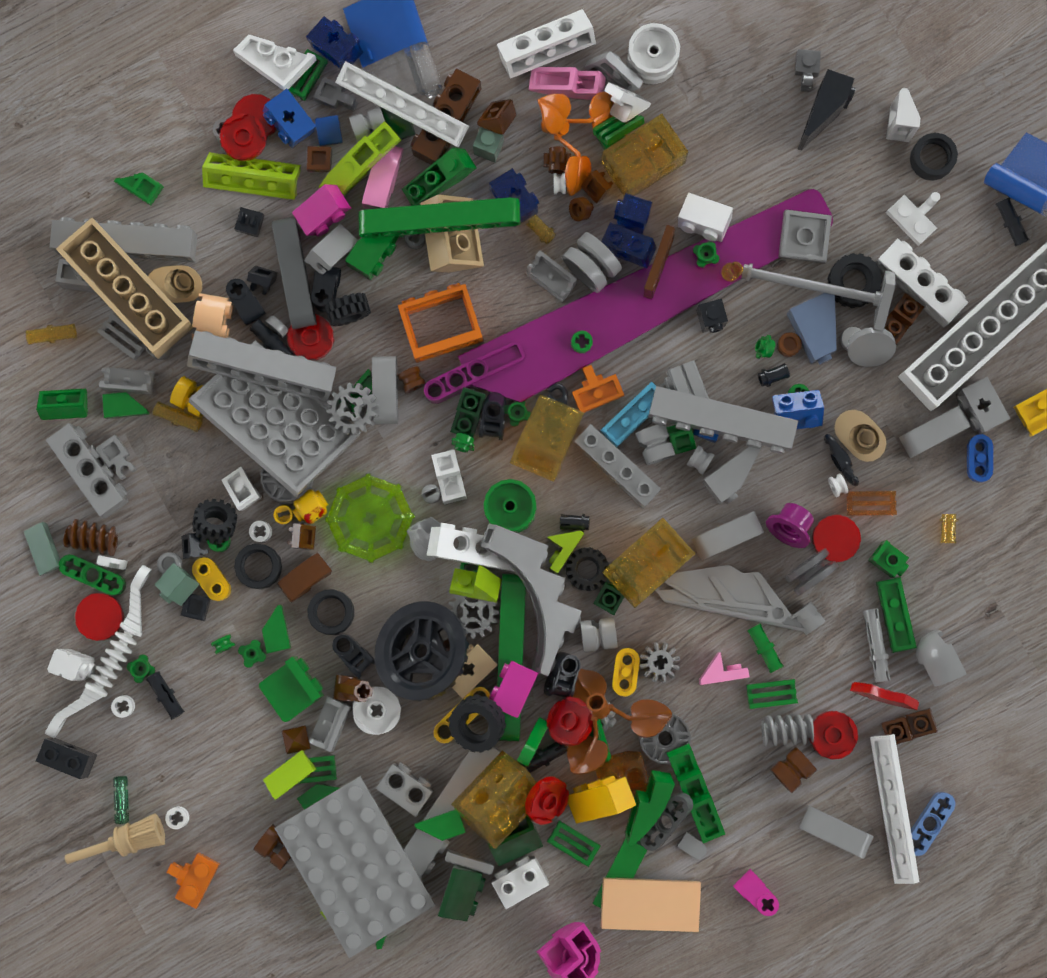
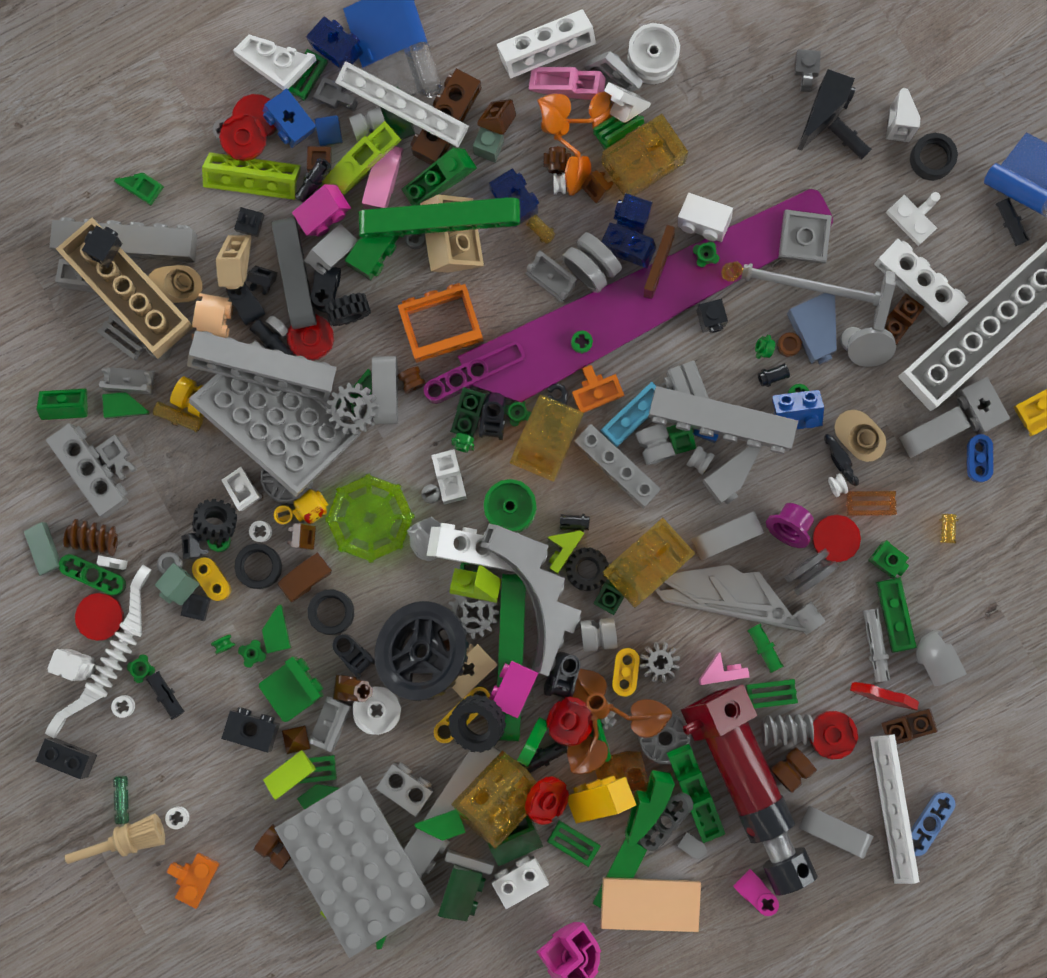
clear yellow pin [26,323,77,345] -> none
reddish brown tile [569,197,594,222] -> none
black tyre [827,253,883,308] -> none
none -> black brick [82,225,123,268]
none -> tan slope [216,235,251,289]
none -> black brick [221,707,280,753]
none -> black pin [295,158,331,202]
none -> dark red piece [681,684,818,896]
none -> black pin [828,117,872,160]

